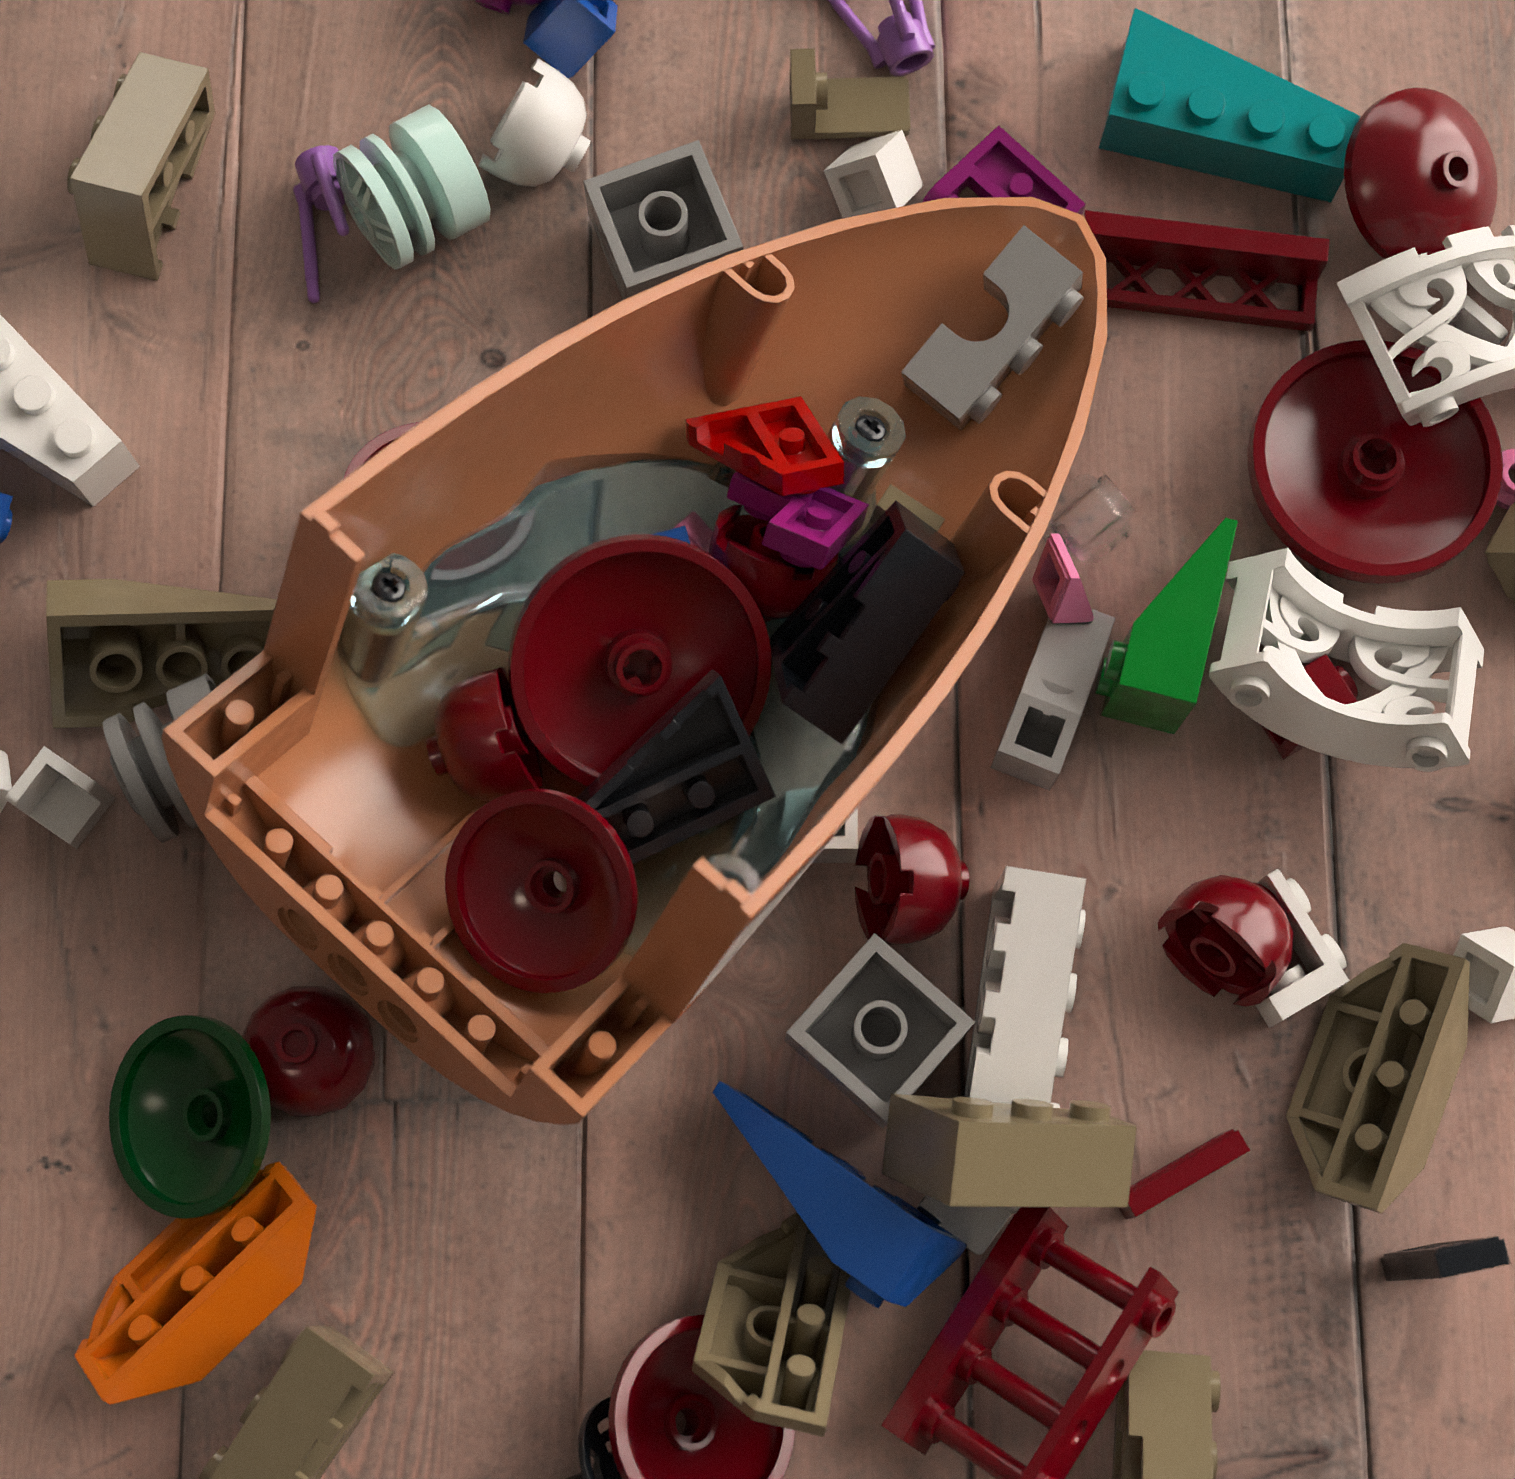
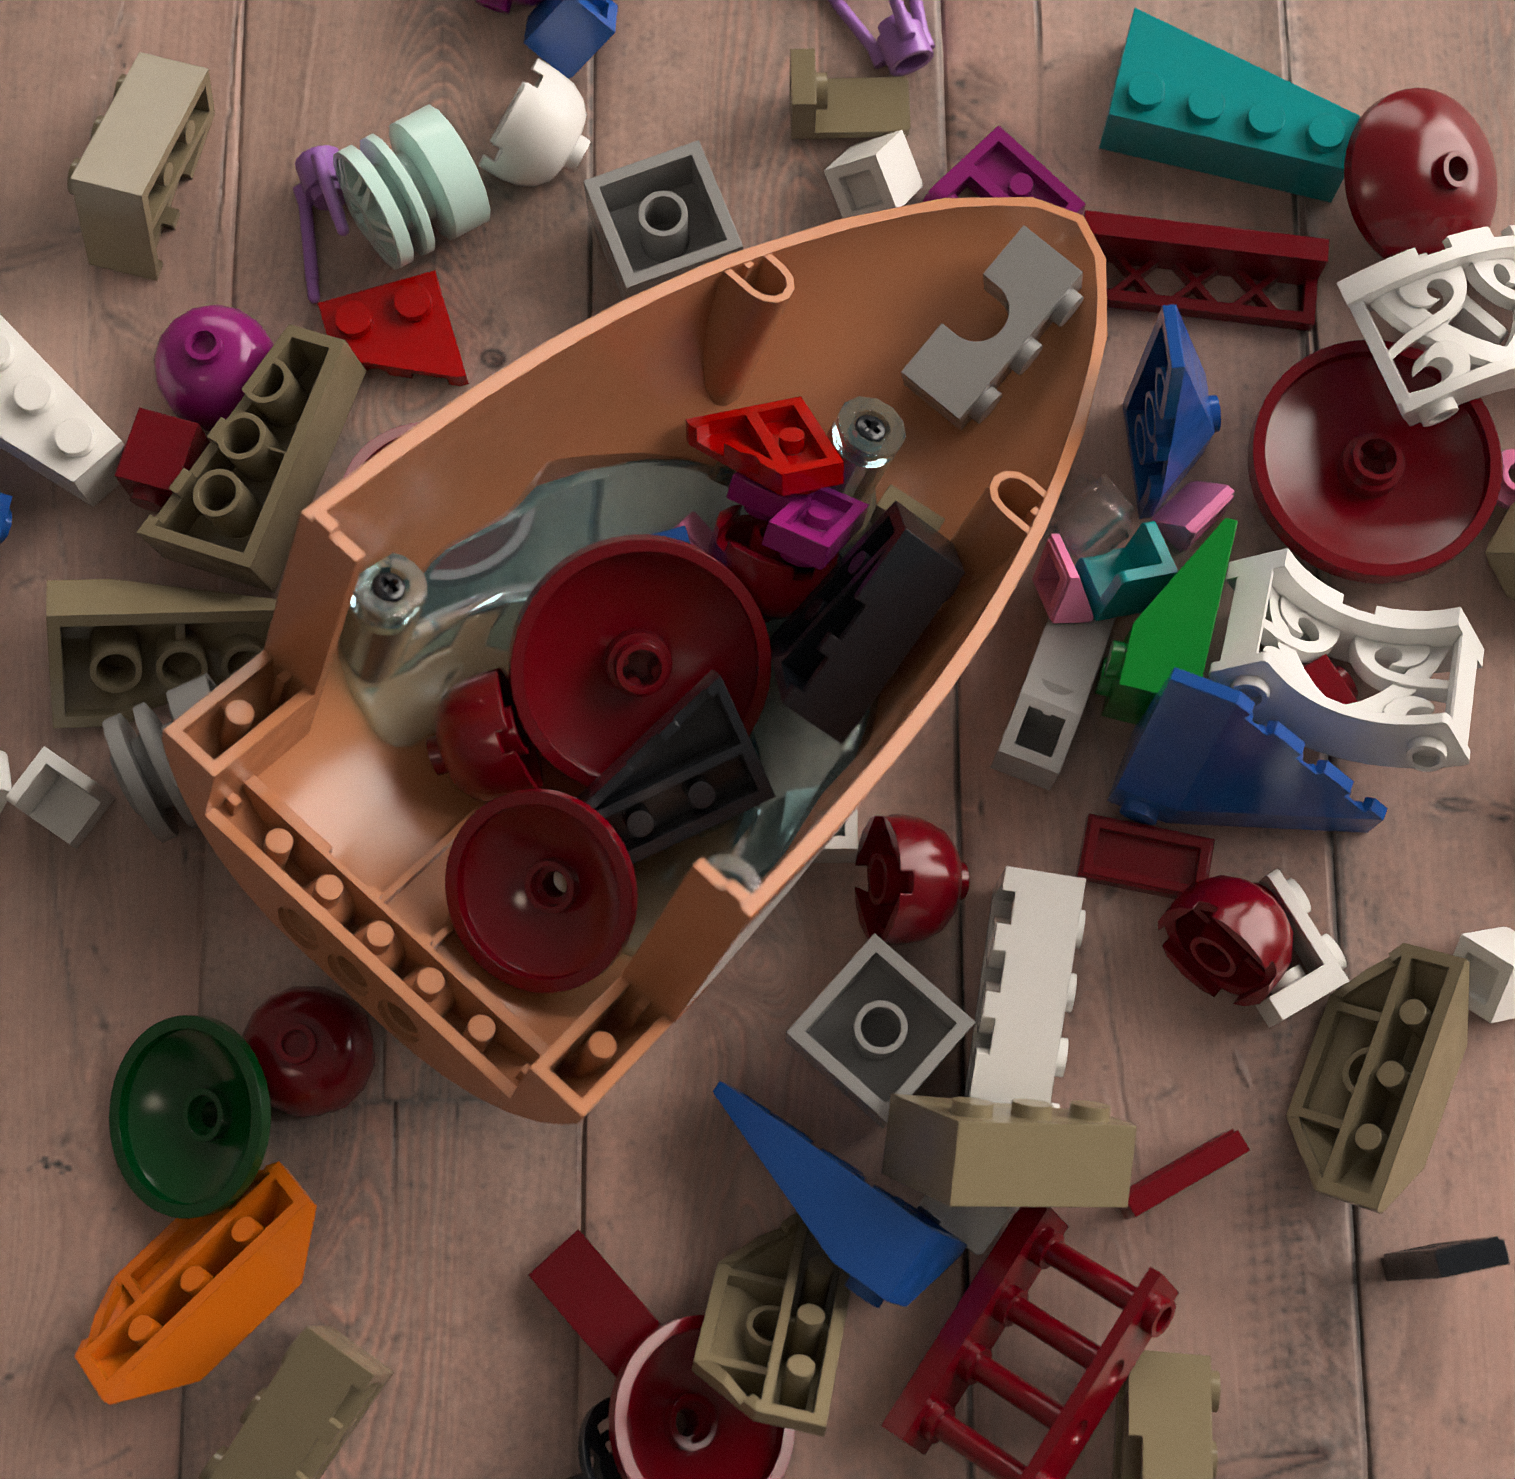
none -> dark red brick [114,407,210,513]
none -> dark tan wedge [136,324,366,593]
none -> magenta cylinder [153,304,274,431]
none -> red wing [318,270,469,386]
none -> dark red slope [528,1229,662,1377]
none -> teal panel [1074,521,1178,621]
none -> dark red tile [1075,813,1215,899]
none -> blue slope [1107,667,1387,833]
none -> blue wedge [1122,304,1221,519]
none -> bright pink slope [1151,481,1235,552]

